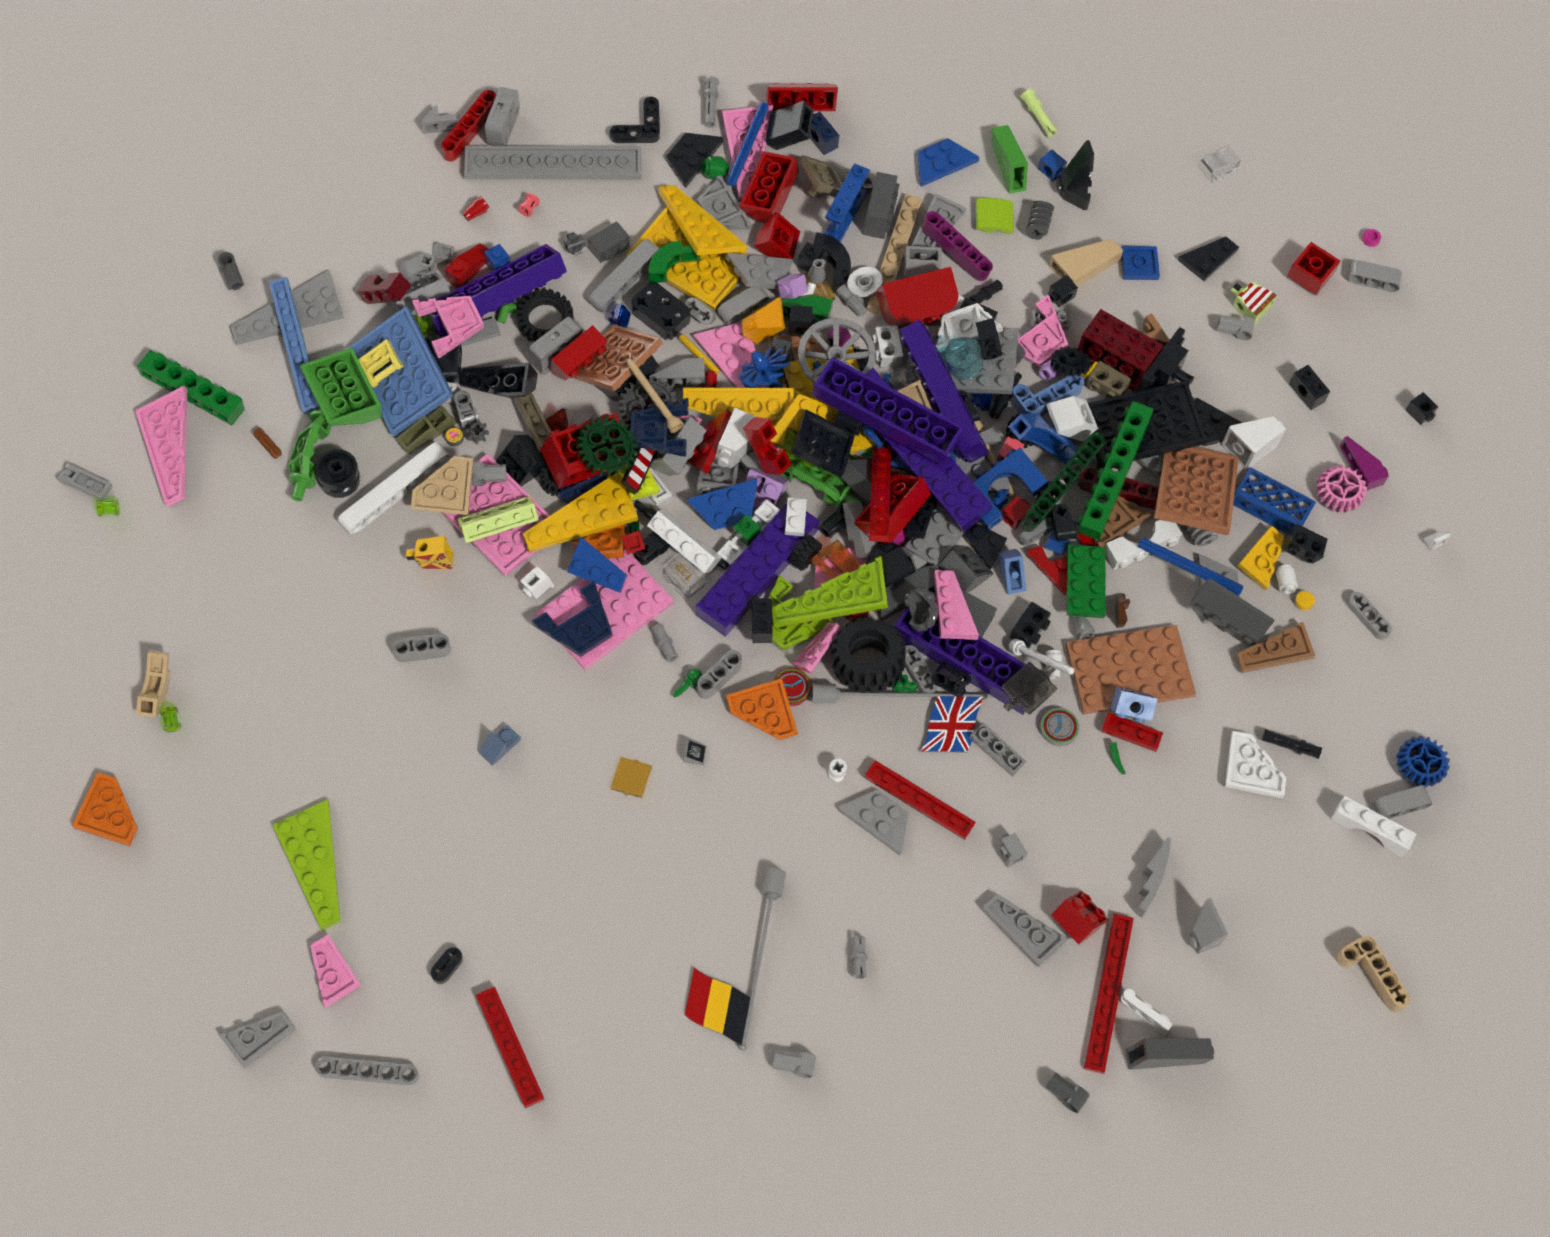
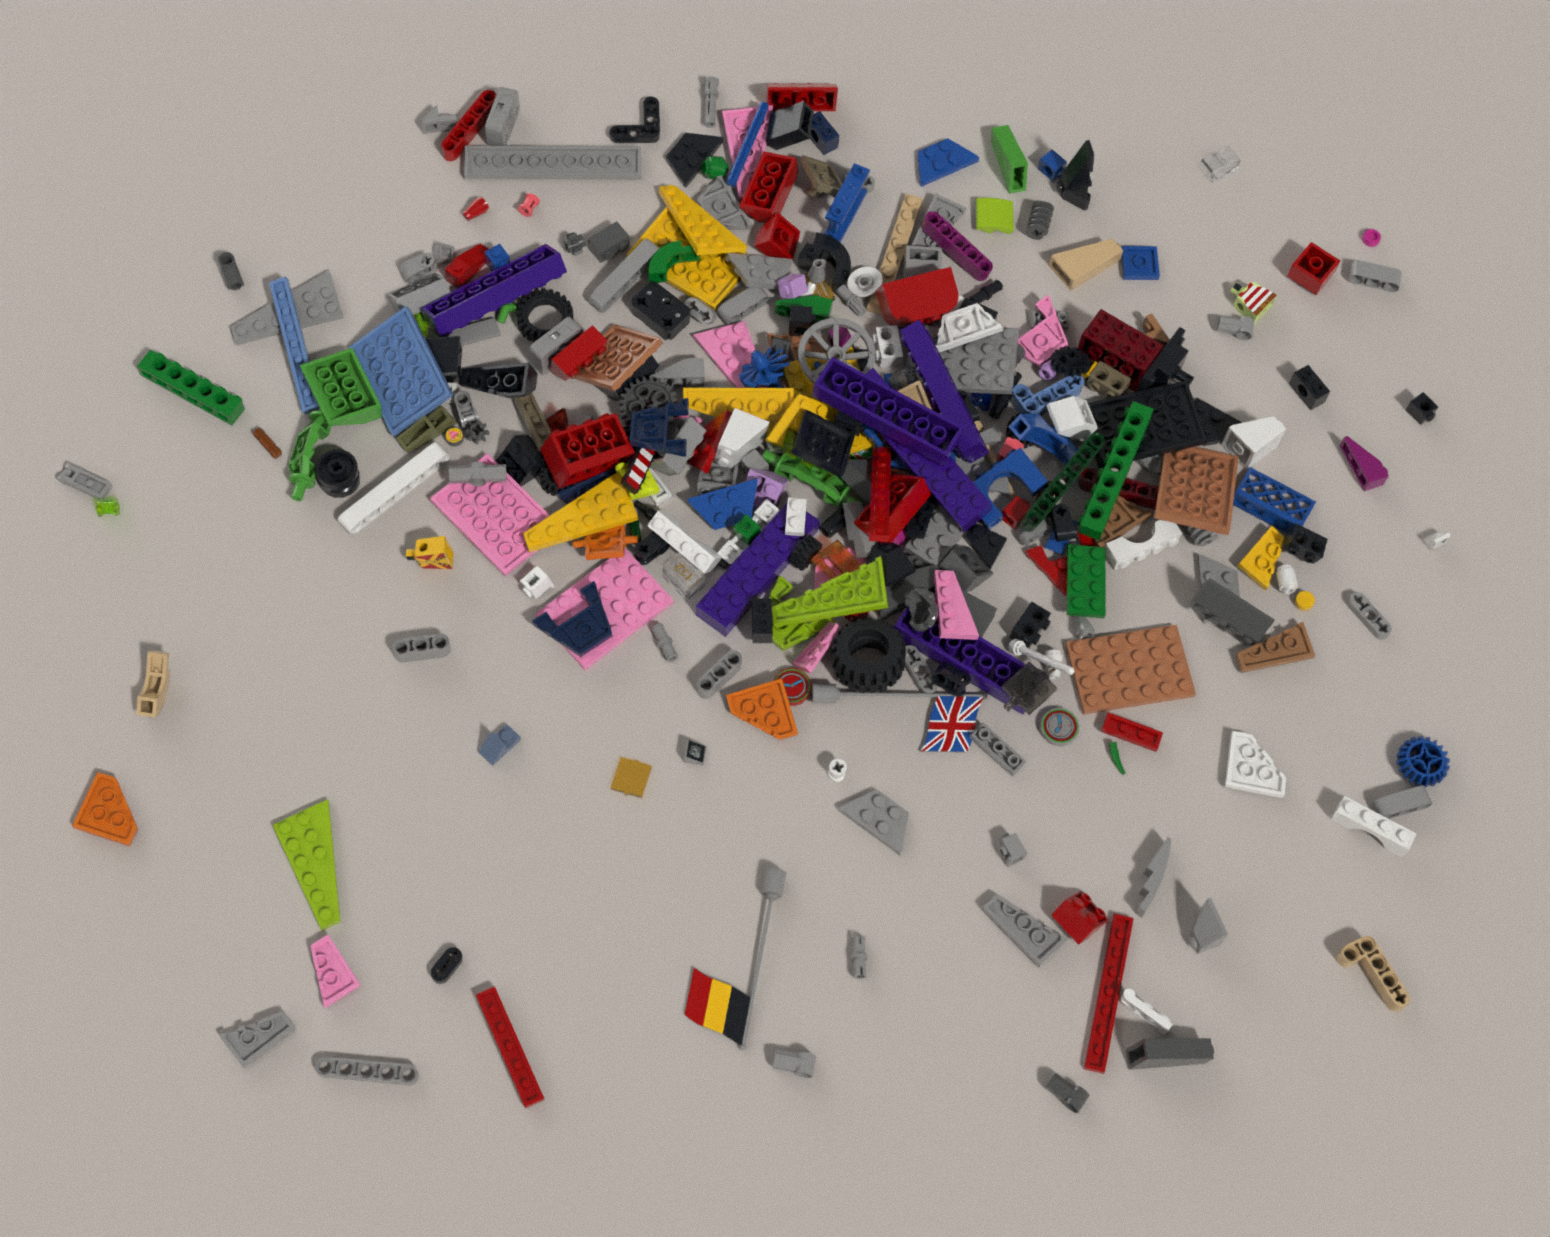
bright pink wing [135,386,187,507] -> none
clear neon green bush [160,707,181,732] -> none
dark red arch [357,272,411,304] -> none
light yellow plate [358,339,404,388] -> none
tan plate [411,456,474,515] -> none
bright pink wing [412,296,484,358] -> none
yellowish green fence [457,496,539,543] -> none
blue wing [567,537,628,593] -> none
dark green gear [576,416,638,477] -> none
clear blue tile [608,303,631,328] -> none
red plate [621,531,645,555] -> none
tan piece [627,359,684,433] -> none
green bar [673,669,702,698] -> none
yellow bar [678,334,720,374] -> none
red arm [701,370,717,388] -> none
light orange slope [741,297,785,344] -> none
red arch [743,417,792,475] -> none
dark grey brick [864,172,900,239] -> none
red plate [864,760,976,840] -> none
green plant [893,675,917,693] -> none
light grey slope [902,547,927,570] -> none
clear light blue brick [944,337,983,380] -> none
black brick [976,318,1002,360] -> none
blue plant [992,489,1009,510] -> none
medium blue slope [998,549,1026,594] -> none
yellowish green pin [1020,89,1057,137] -> none
black brick [1048,275,1078,307] -> none
medium blue brick [1110,687,1158,723] -> none
reddish brown slope [1115,594,1130,628] -> none
blue axle [1138,538,1243,595] -> none
black wing [1178,236,1239,282] -> none
black pin [1262,729,1322,759] -> none
bright pink gear [1316,464,1367,513] -> none

